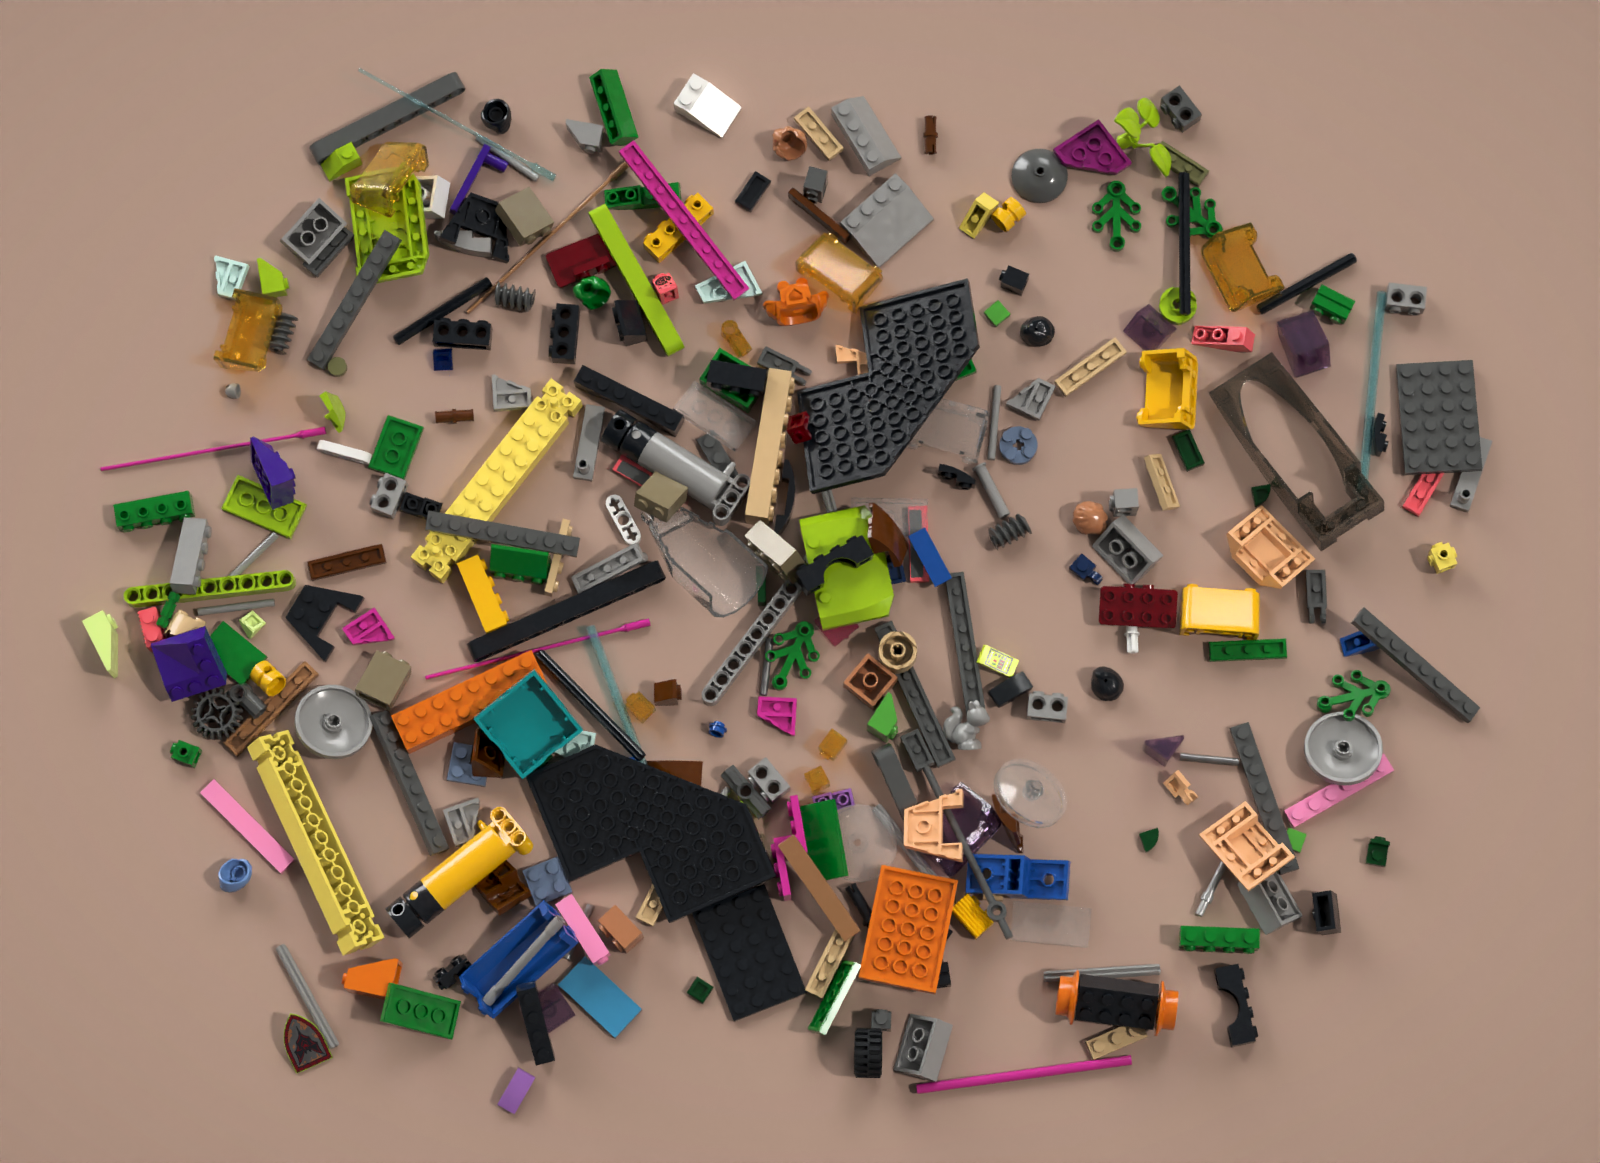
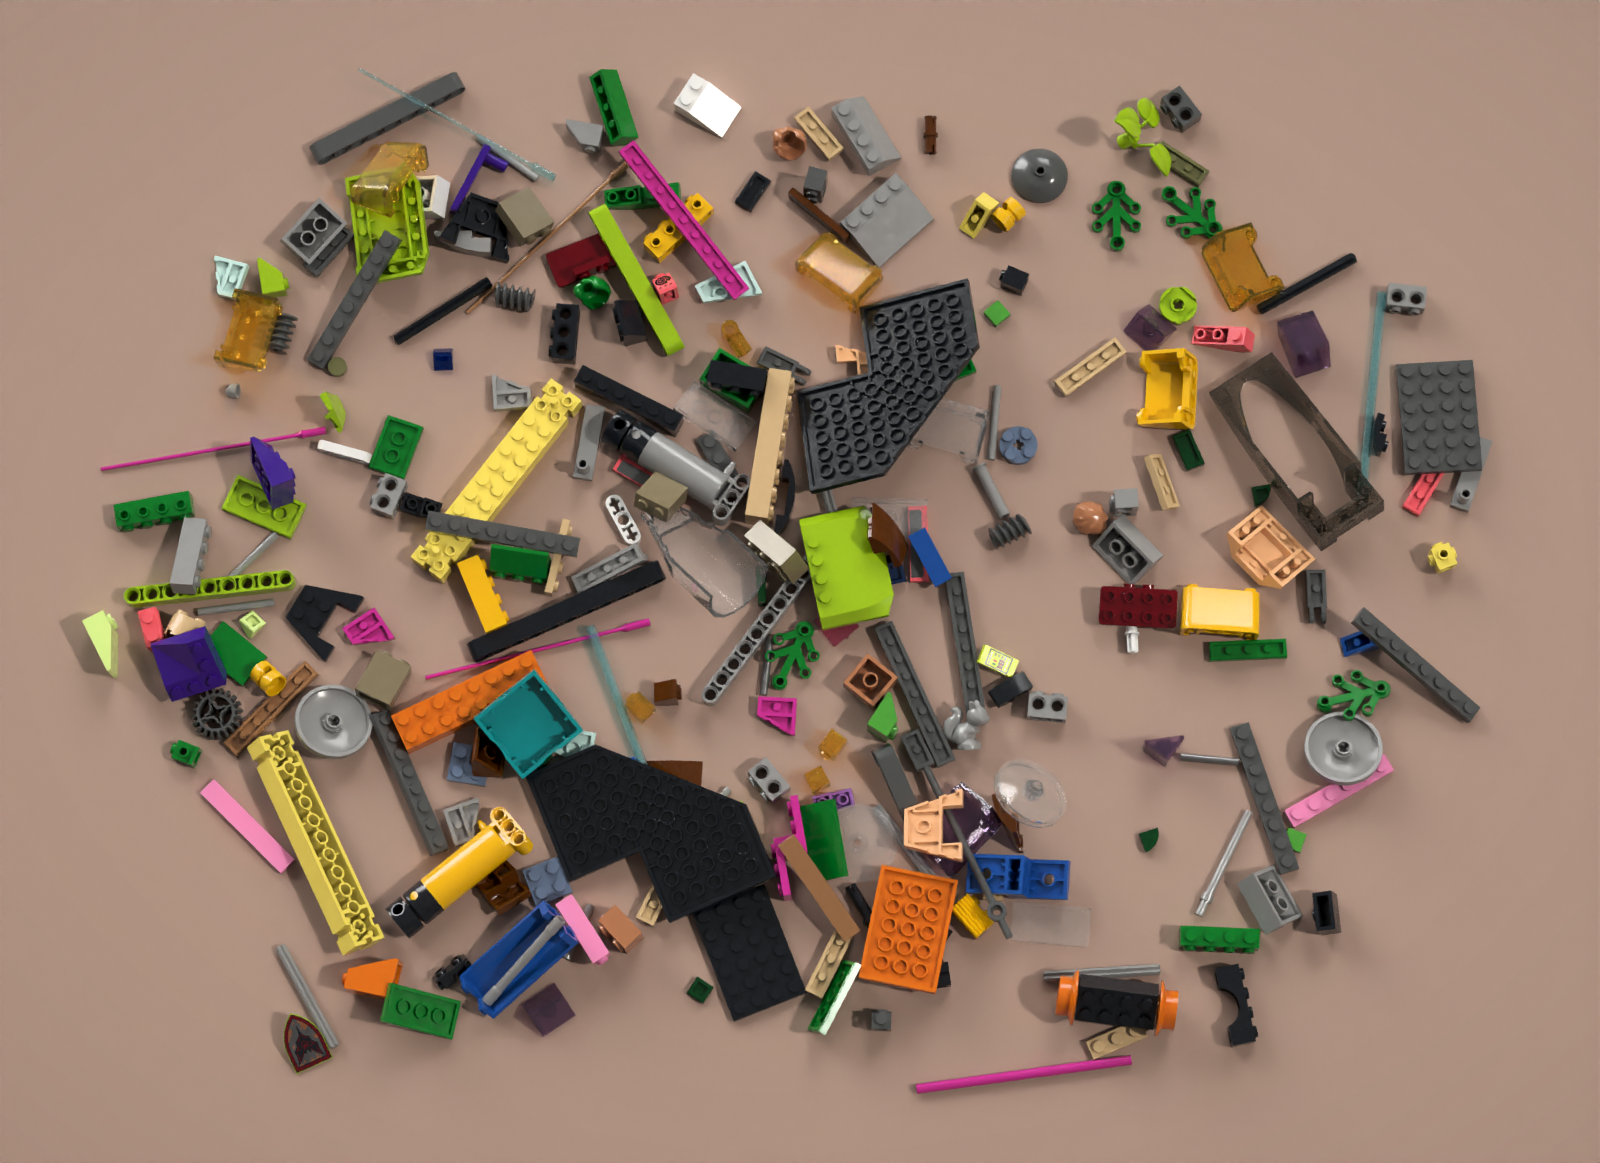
green axle [156,592,180,629] -> none
medium blue hair [218,859,252,893] -> none
dark grey piece [229,684,267,719] -> none
reddish brown tile [307,544,387,581] -> none
lime slope [321,142,363,182] -> none
black brick [432,318,493,350] -> none
reddish brown pin [435,409,474,424] -> none
black hair [481,98,512,134] -> none
medium lavender slope [497,1067,535,1114] -> none
black arch [516,981,555,1066] -> none
black axle [535,650,646,761] -> none
dark azure tile [558,956,642,1038] -> none
blue plate [709,721,727,738] -> none
dark grey piece [721,765,771,820] -> none
orange piece [763,278,829,326] -> none
dark red bracket [786,411,811,444] -> none
black arch [795,535,874,596] -> none
black tyre [854,1028,882,1078] -> none
tan brick [878,631,917,674] -> none
light grey slope [894,1014,953,1082] -> none
black slope [938,464,976,490] -> none
light grey wing [1006,378,1056,421] -> none
black hair [1020,316,1055,347] -> none
magenta plate [1053,119,1132,175] -> none
dark blue plate [1069,553,1103,586] -> none
black hair [1091,666,1124,701] -> none
light nougat plate [1163,770,1198,805] -> none
black axle [1178,172,1191,316] -> none
light nougat slope [1199,801,1295,892] -> none
green brick [1310,284,1355,325] -> none
dark green bracket [1365,836,1390,867] -> none

